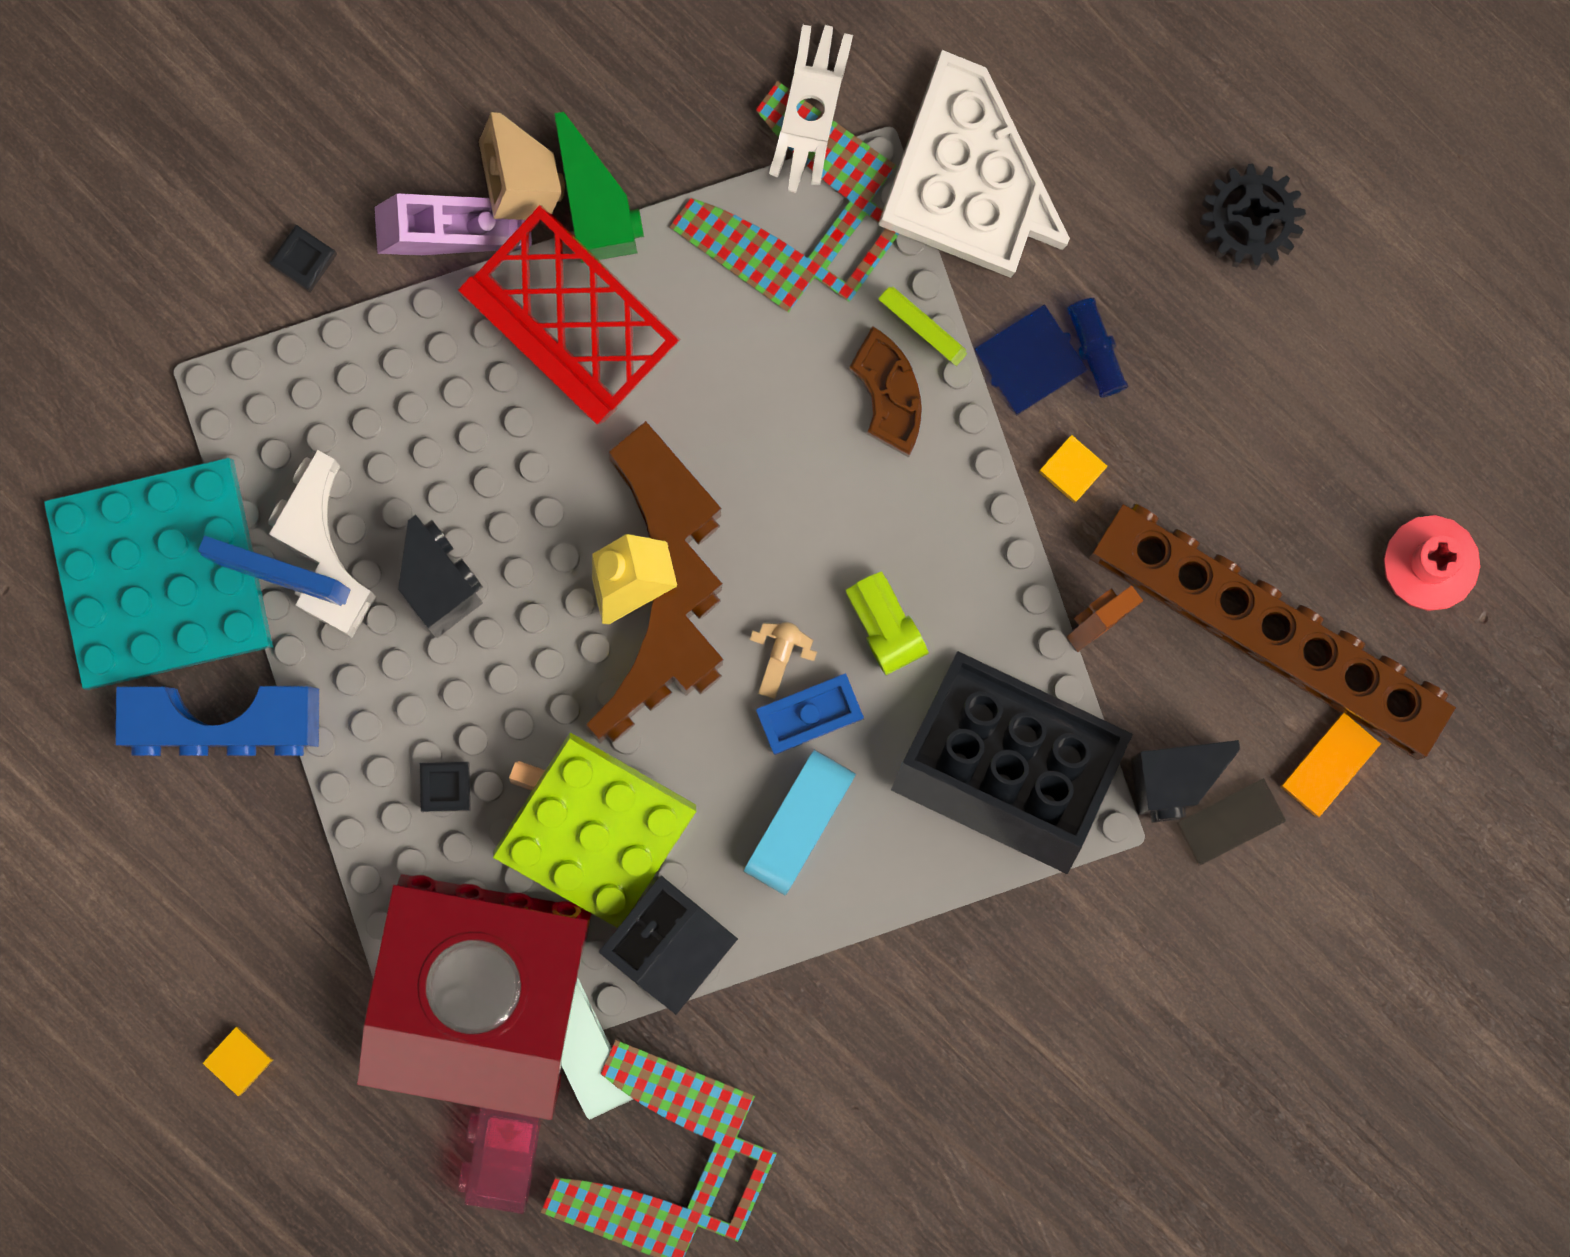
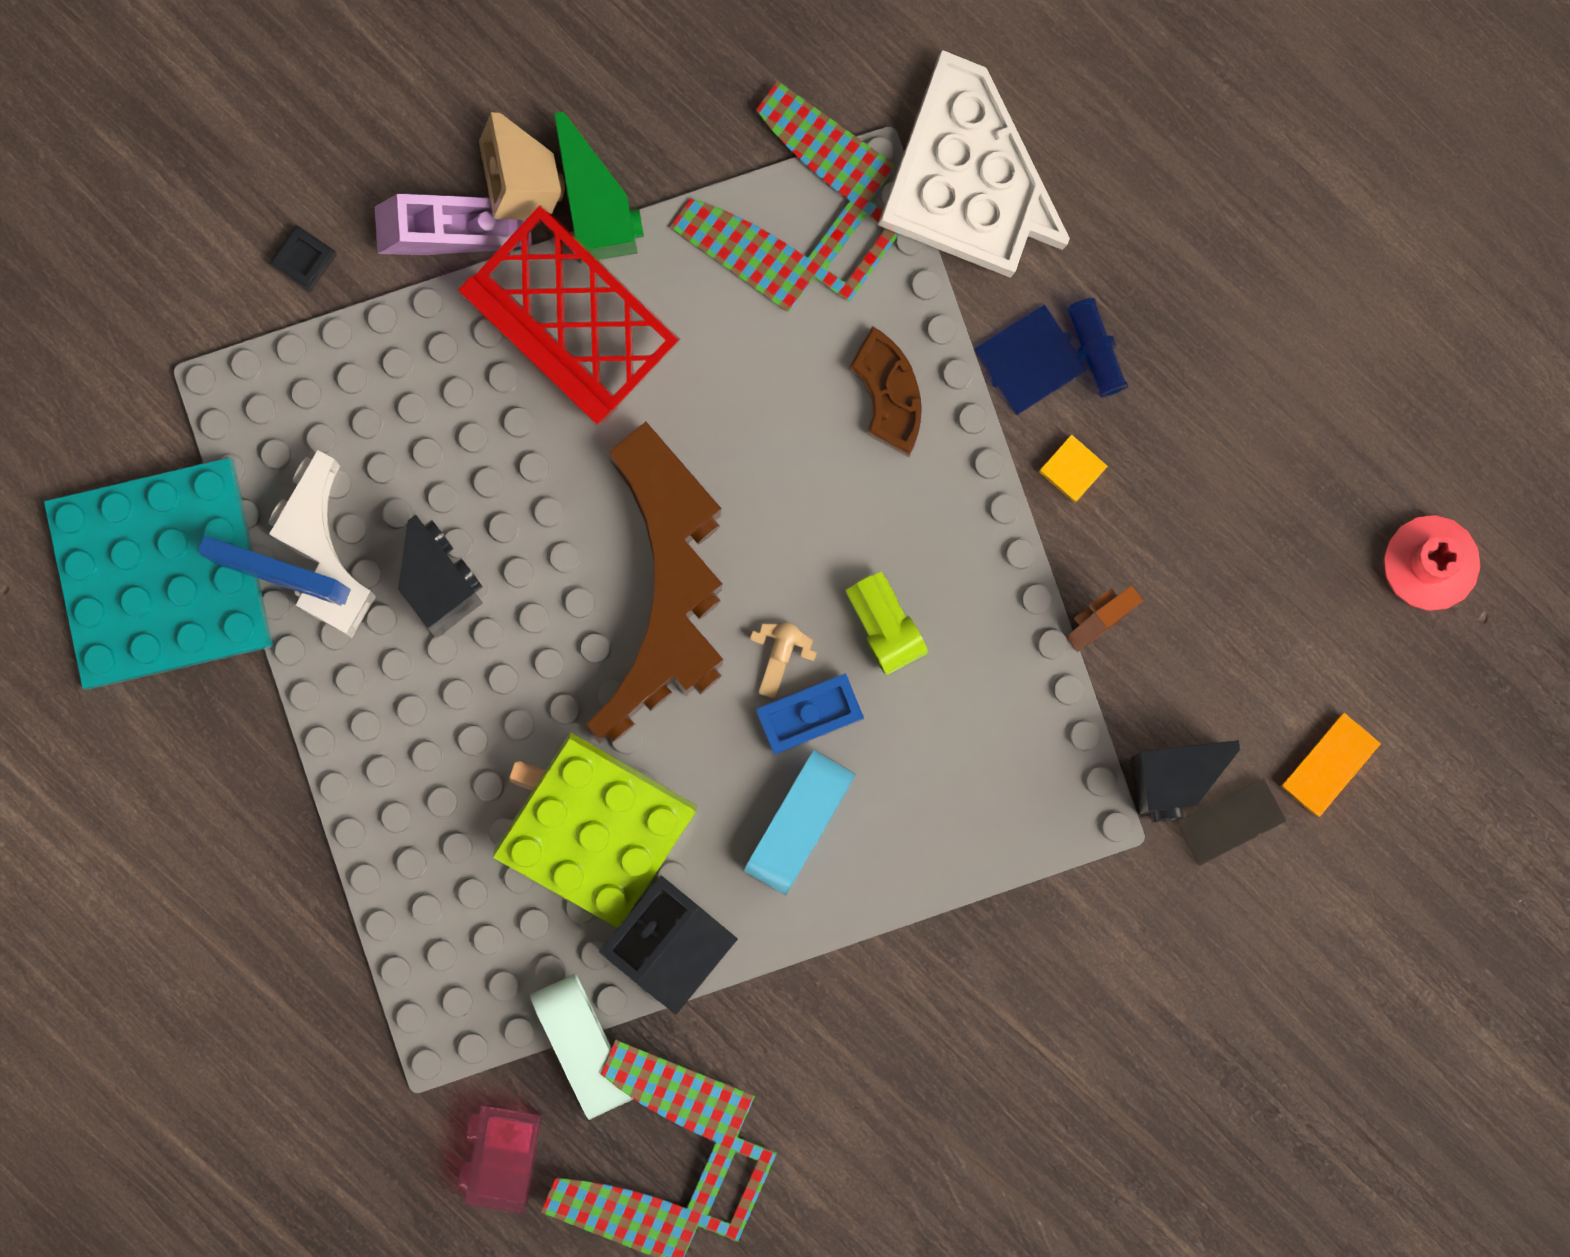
blue arch [116,686,319,756] -> none
yellow tile [203,1027,274,1096] -> none
dark red panel [357,874,592,1120] -> none
black tile [420,762,471,813] -> none
light yellow slope [592,534,677,624] -> none
white piece [769,24,853,193] -> none
lime tile [878,286,967,367] -> none
black slope [891,651,1133,874] -> none
reddish brown brick [1089,504,1456,760] -> none
black gear [1200,164,1306,270] -> none

